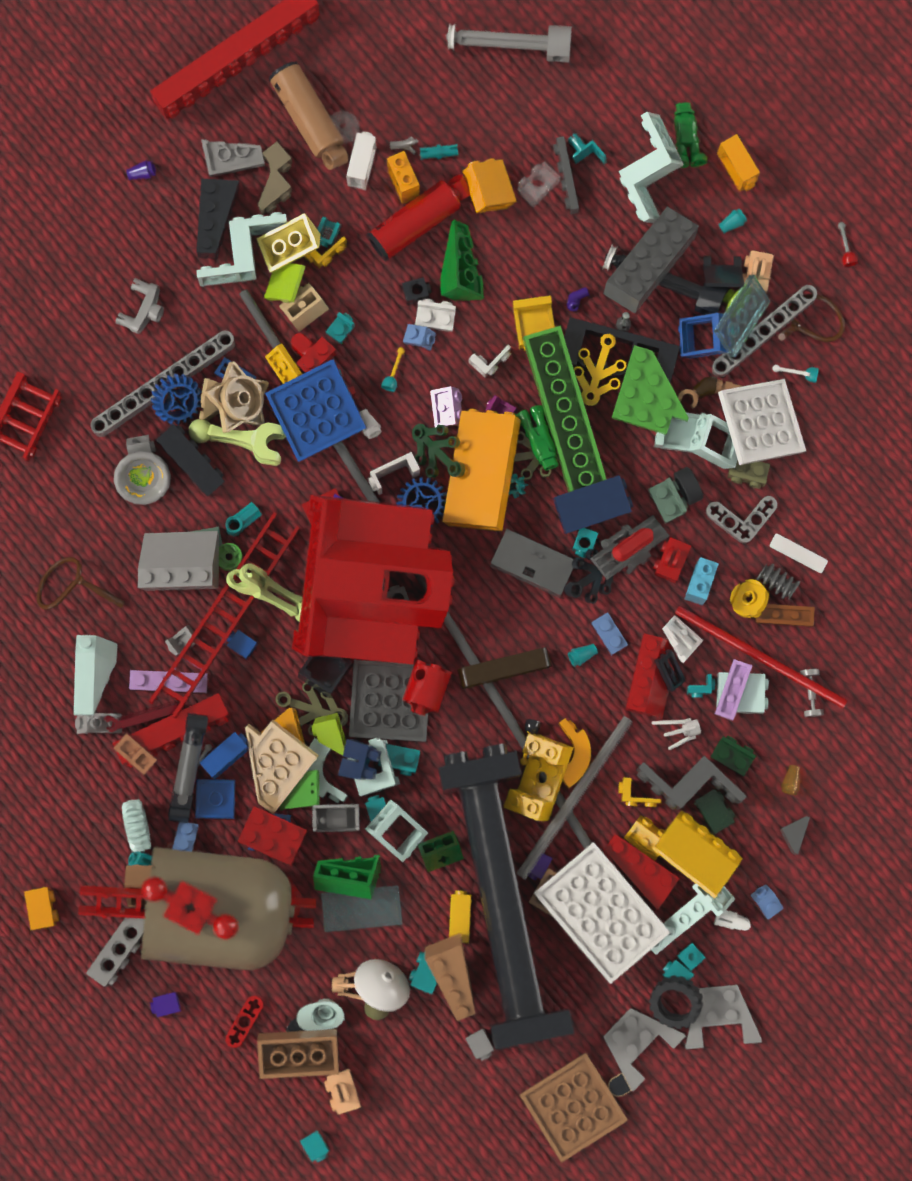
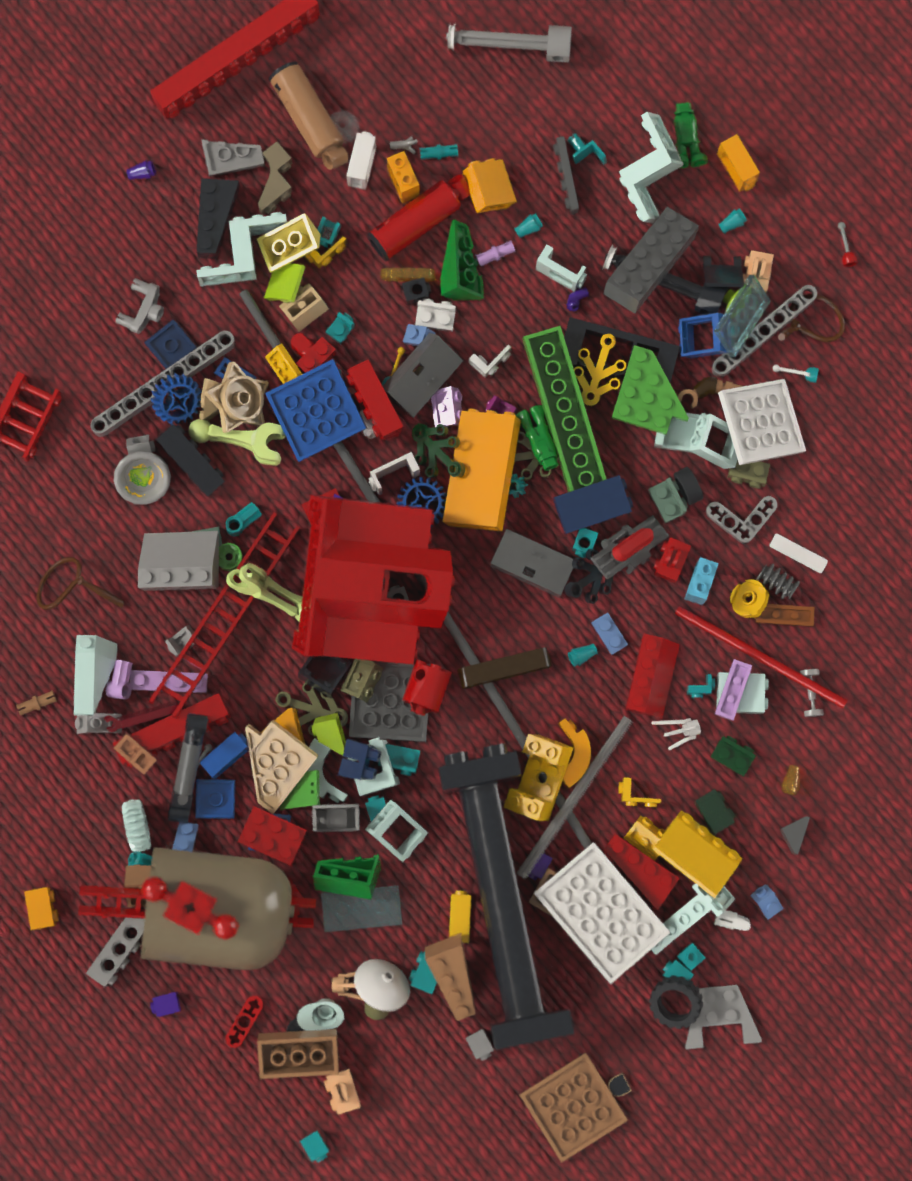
blue brick [227,630,258,660] -> none
dark green brick [417,831,464,872] -> none
yellow panel [513,295,555,351] -> none
clear brick [518,161,560,208] -> none
black hinge [520,719,541,766] -> none
light grey wing [603,1008,685,1091] -> none
dark grey hinge [616,312,631,332] -> none
dark grey bracket [636,756,747,811] -> none
black tile [654,649,686,692] -> none
white wing [662,615,703,663] -> none
none -> medium nougat pin [16,690,57,716]
none -> lavender piece [106,660,133,699]
none -> dark blue tile [144,319,197,369]
none -> olive bracket [341,659,383,703]
none -> red slope [345,360,403,441]
none -> clear yellow beam [381,268,435,282]
none -> dark grey brick [383,333,463,418]
none -> lavender pin [476,240,515,266]
none -> teal cone [514,213,543,238]
none -> light aqua window [536,245,587,292]

